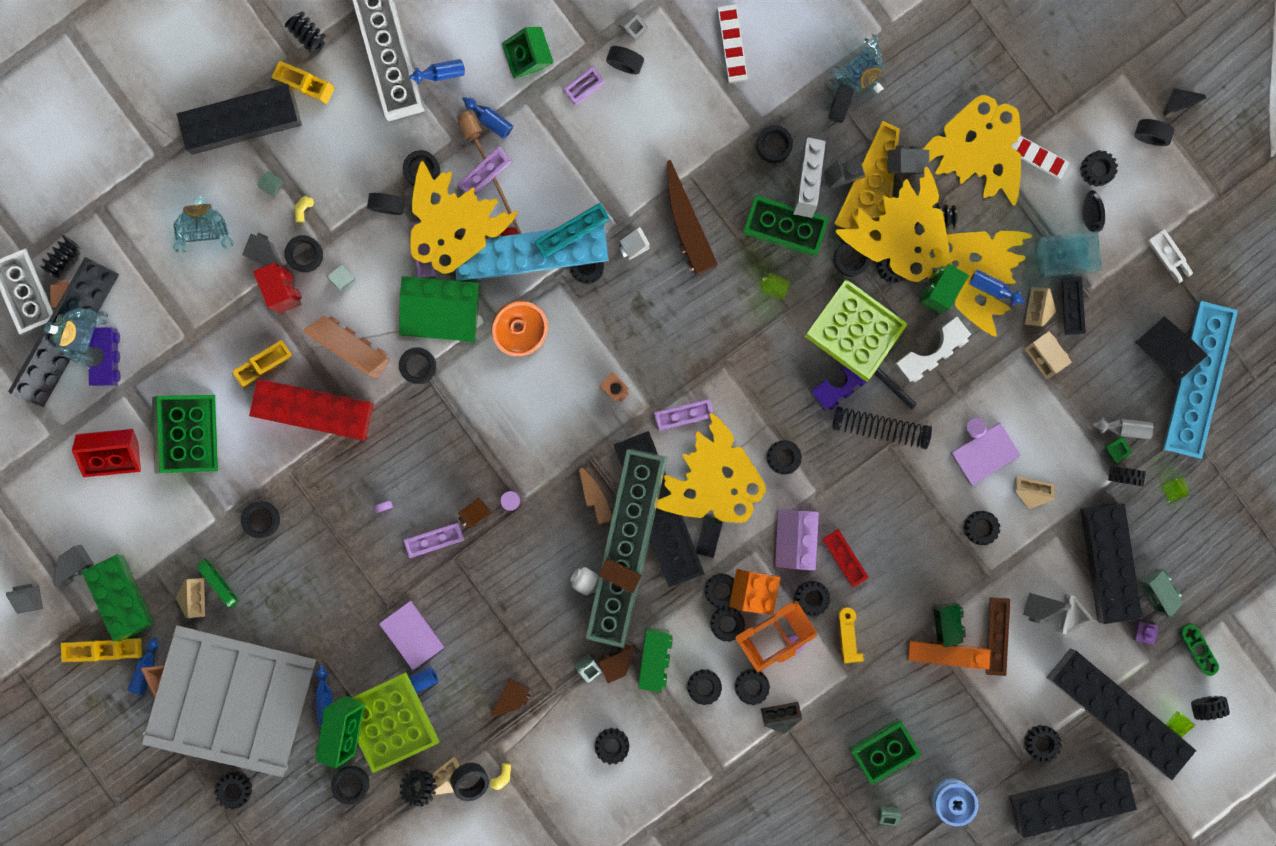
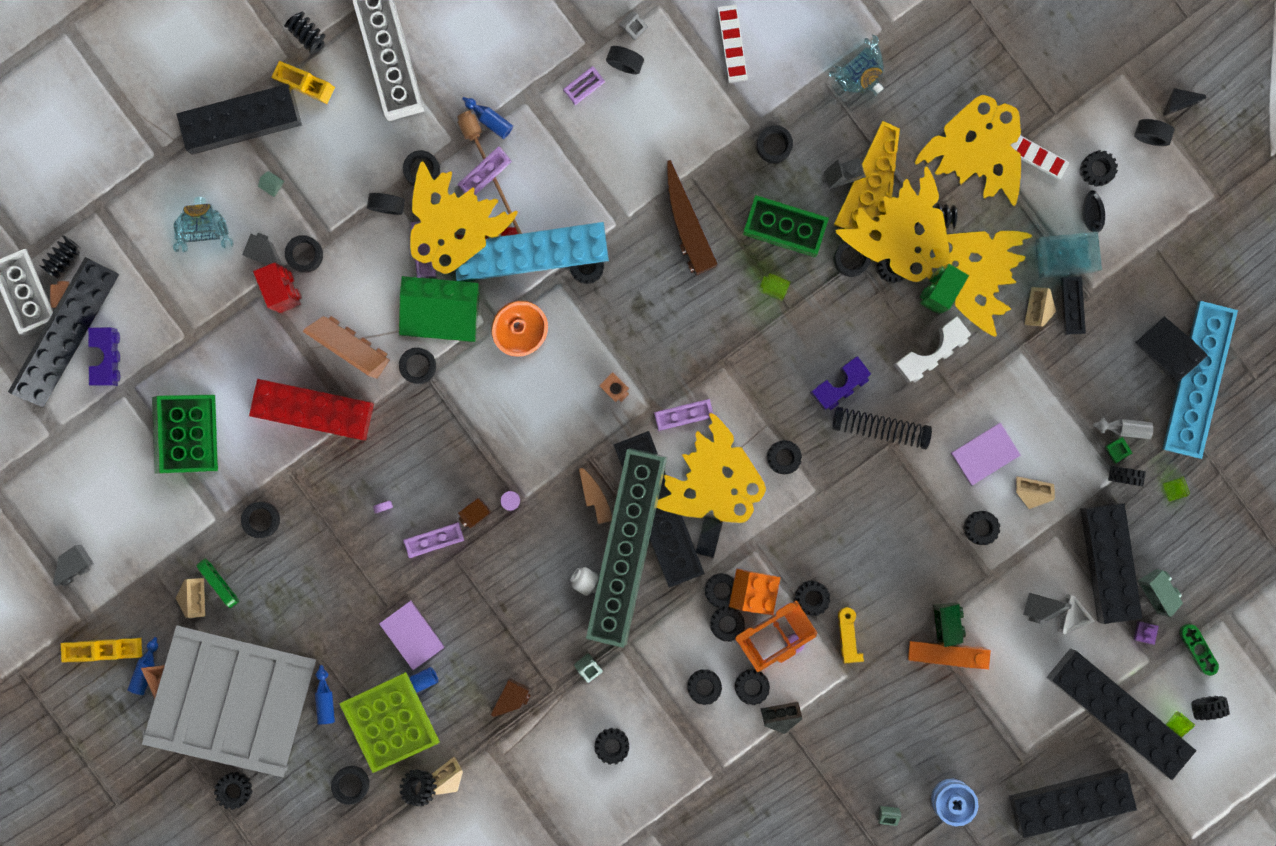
dark grey slope [6,584,43,614] -> none
clear light blue torso [45,308,108,369] -> none
red slope [72,429,141,478] -> none
green brick [81,554,155,642] -> none
yellow slope [232,340,293,391] -> none
light yellow arm [294,196,314,223] -> none
green brick [315,696,365,769] -> none
slope [327,265,356,291] -> none
blue wheel [409,59,465,84] -> none
black tyre [450,762,489,801] -> none
light yellow arm [490,763,511,790] -> none
green slope [502,27,554,79] -> none
teal tile [534,203,610,259] -> none
reddish brown tile [598,558,642,593] -> none
reddish brown slope [598,644,635,684] -> none
white slope [619,227,650,260] -> none
green brick [638,627,673,692] -> none
lavender slope [775,509,819,570] -> none
light grey brick [793,137,826,218] -> none
lime plate [804,279,907,382] -> none
red tile [822,529,869,588] -> none
black tyre [828,84,854,123] -> none
green brick [848,718,921,785] -> none
black bar [874,368,917,409] -> none
dark grey brick [887,145,929,175] -> none
lavender tile [967,418,987,438] -> none
blue wheel [969,269,1025,306] -> none
reddish brown plate [986,597,1010,676] -> none
tan brick [1024,331,1072,379] -> none
black tyre [1024,725,1062,762] -> none
white hinge [1147,229,1193,283] -> none

